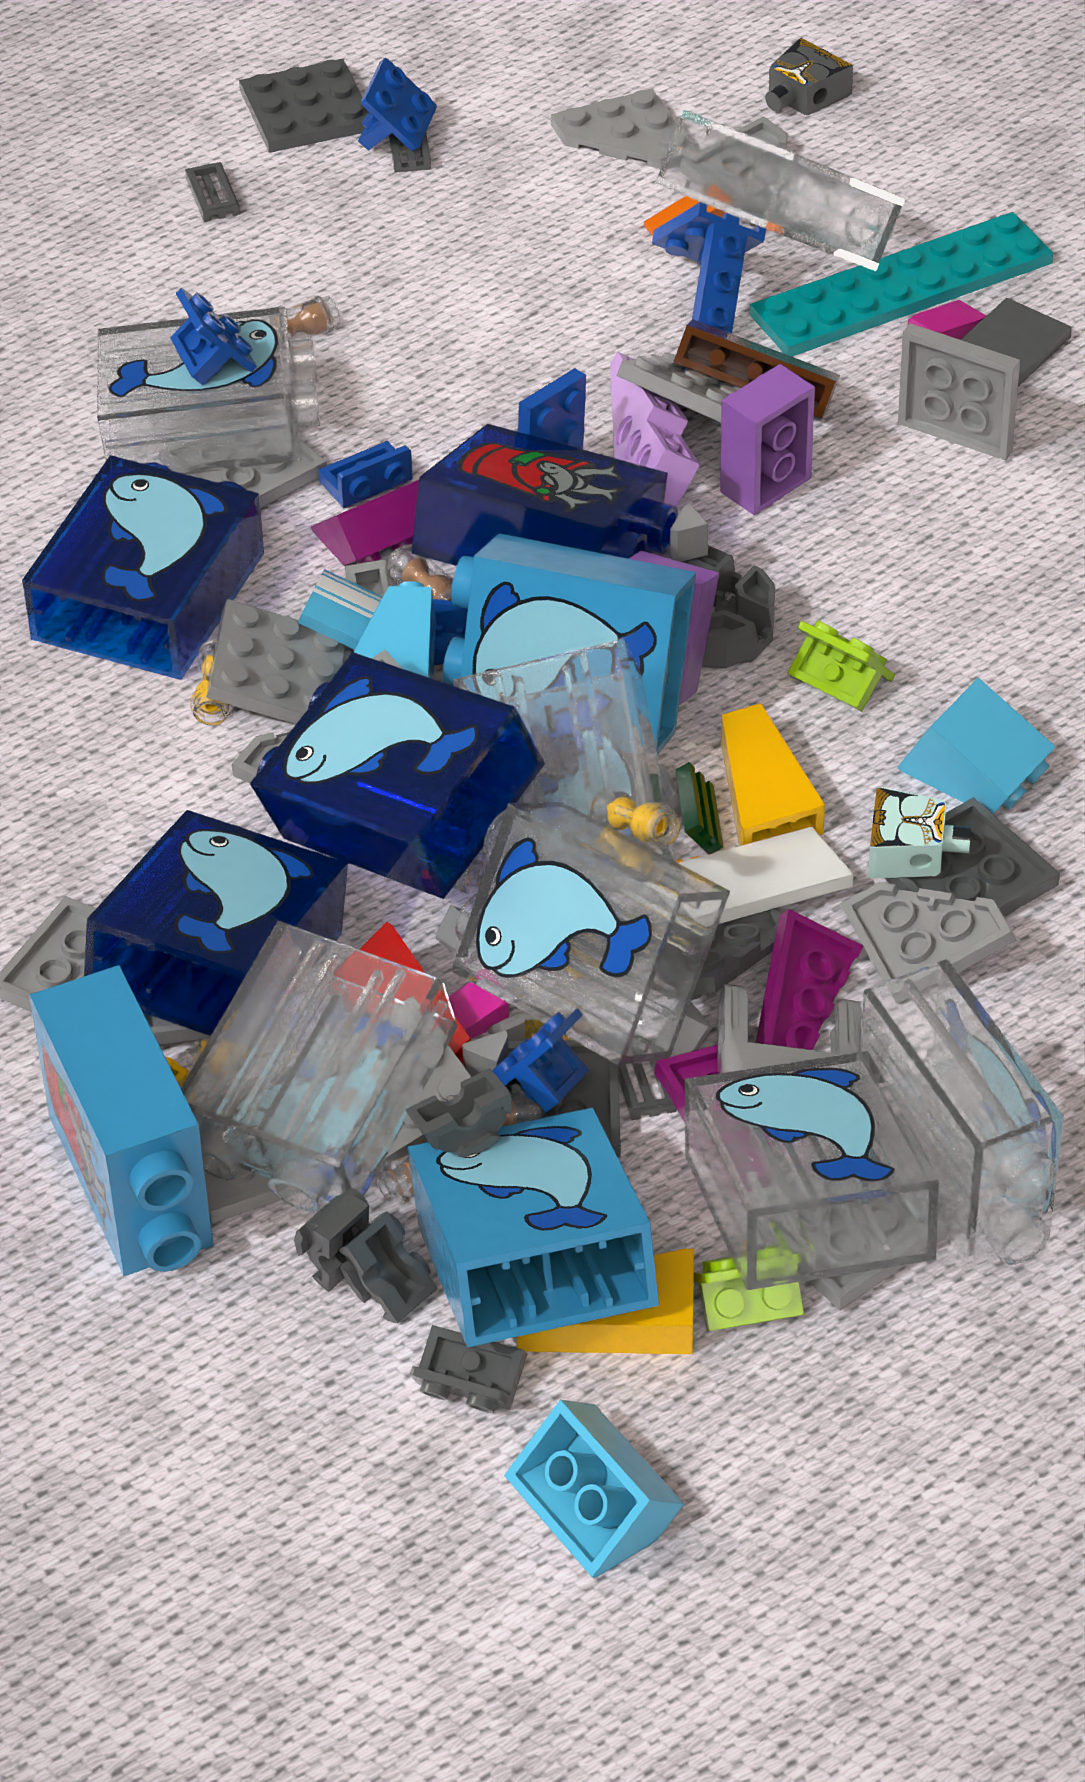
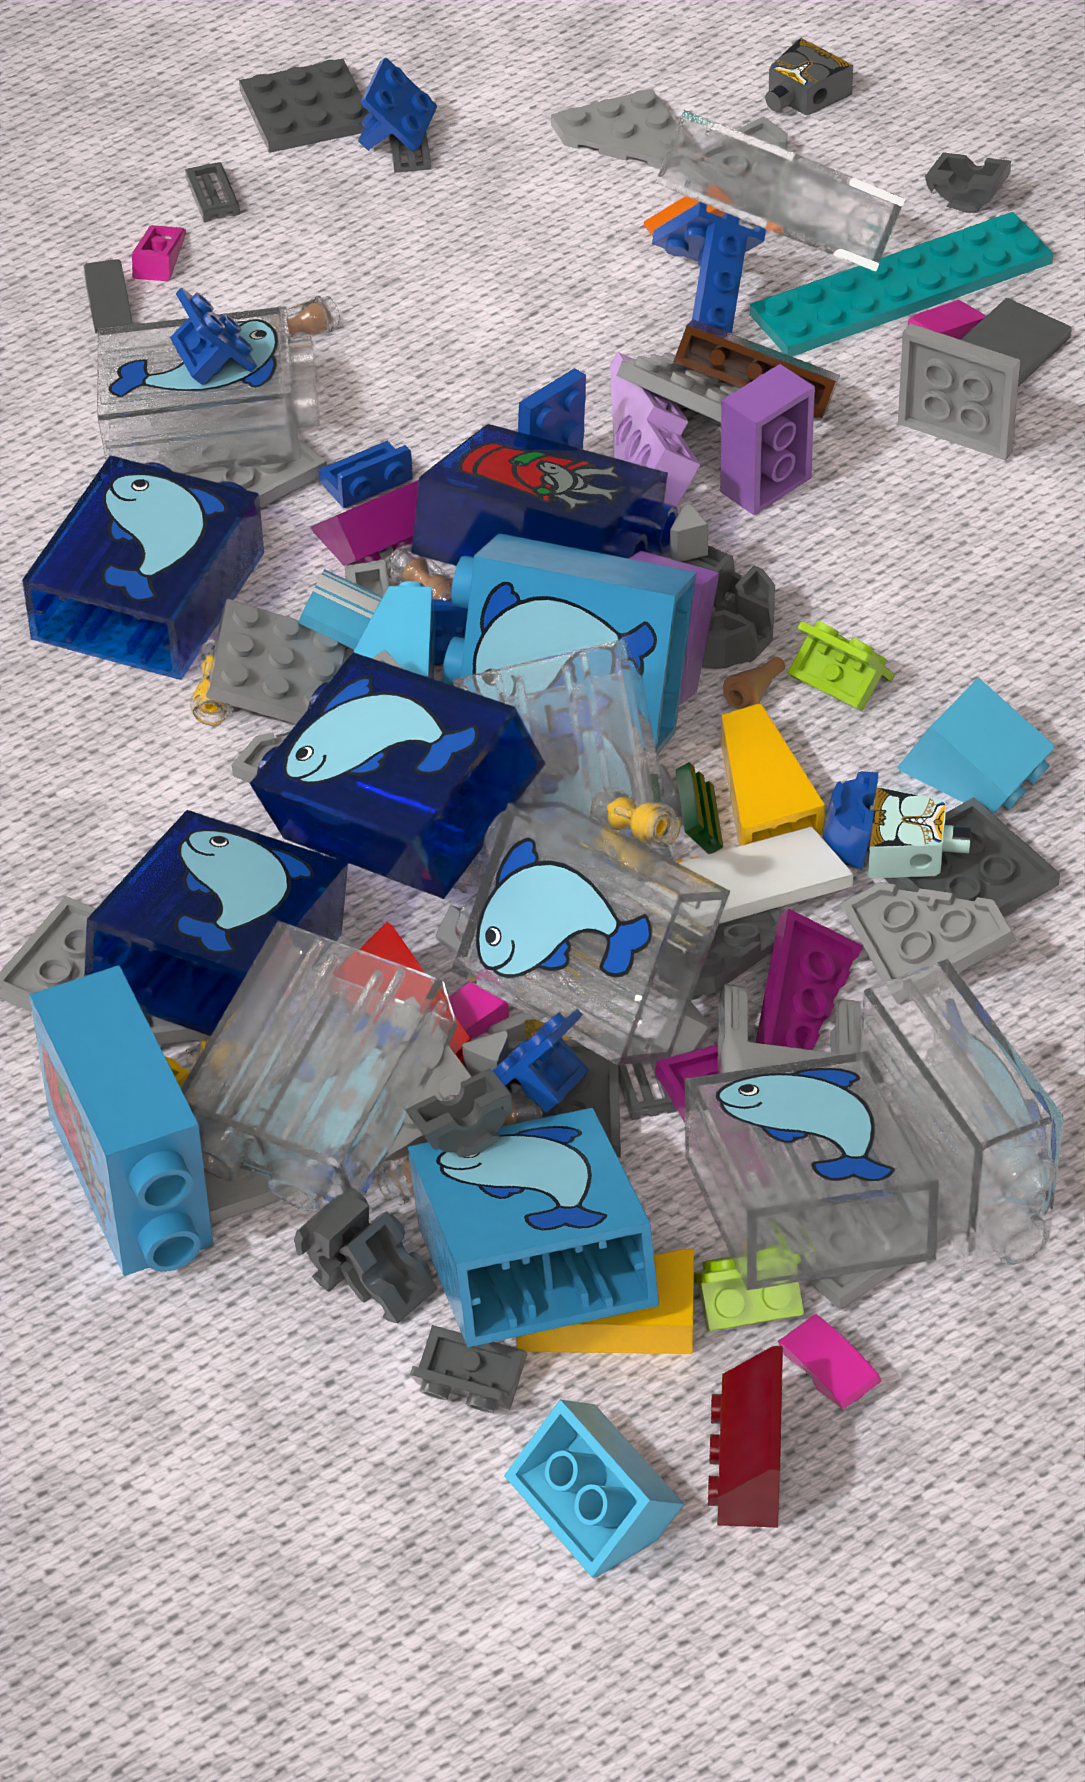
none -> dark grey slope [83,259,133,333]
none -> dark pink slope [132,225,186,282]
none -> dark red slope [708,1346,783,1528]
none -> medium nougat cone [723,657,785,709]
none -> dark pink slope [778,1314,882,1409]
none -> blue cylinder [822,771,879,870]
none -> dark grey cylinder [925,152,1011,213]

